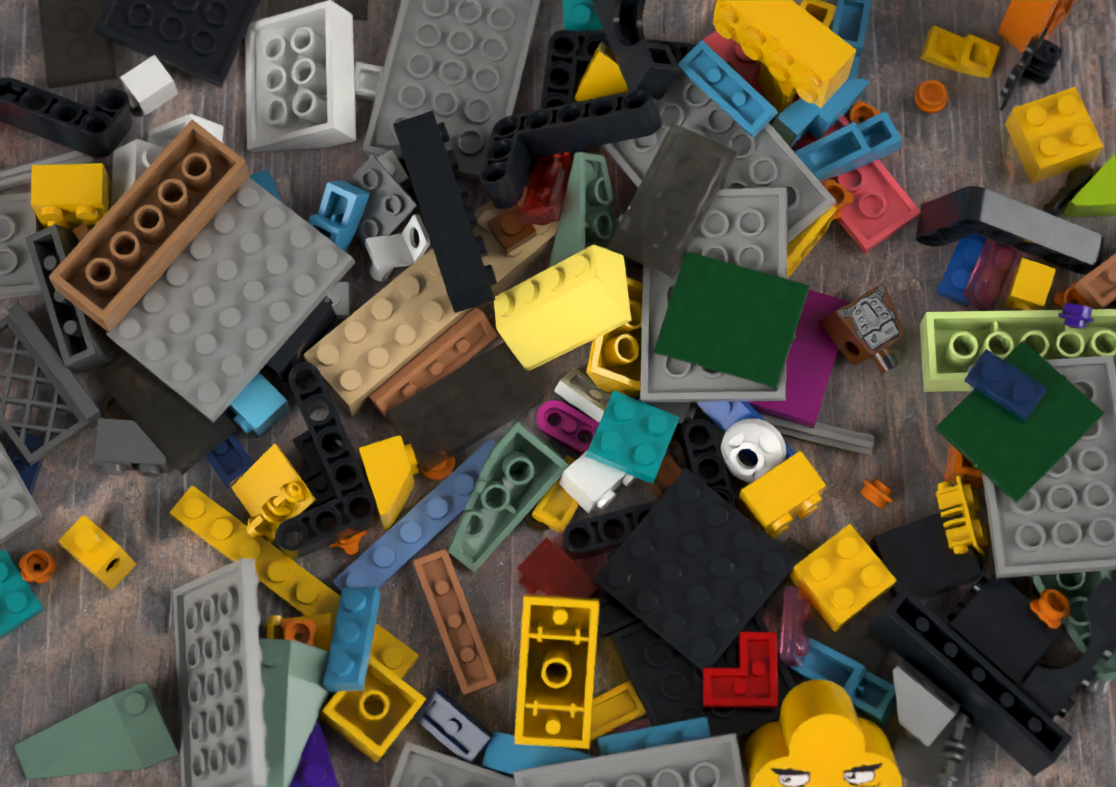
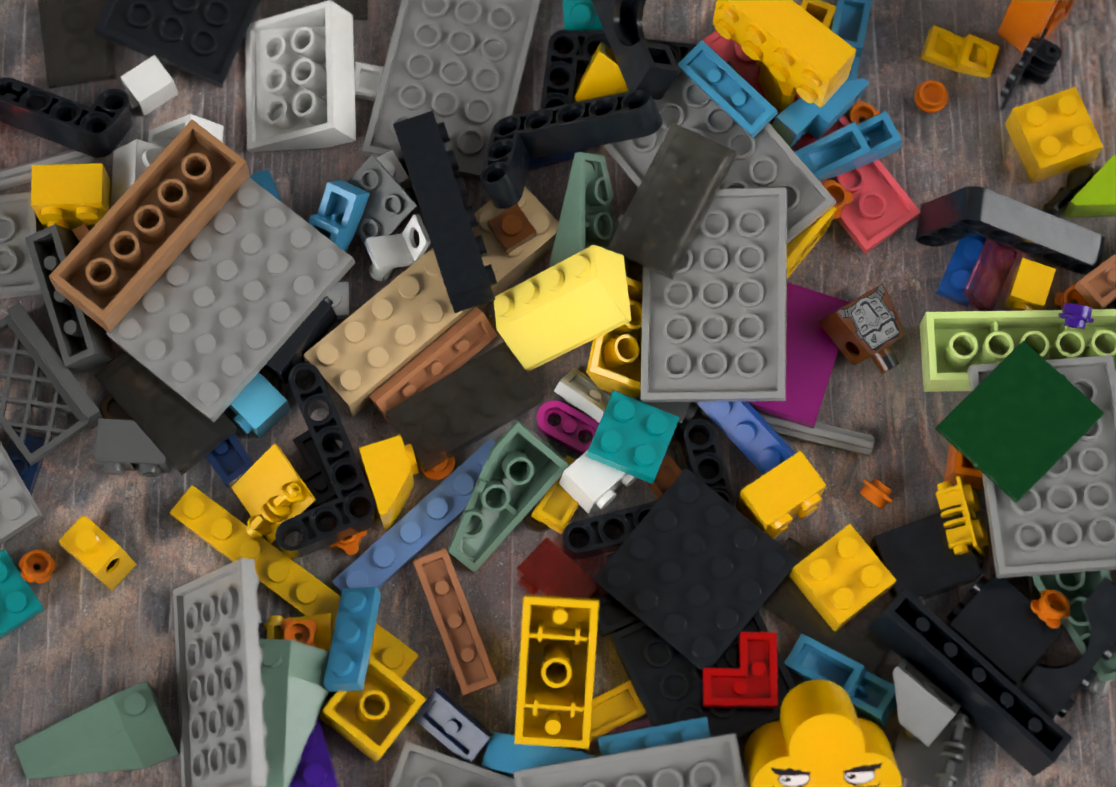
clear red plate [520,152,574,226] -> none
dark green piece [653,251,810,389] -> none
white piece [721,418,786,483] -> none
clear pink plate [780,587,811,667] -> none
dark blue plate [964,349,1047,421] -> none

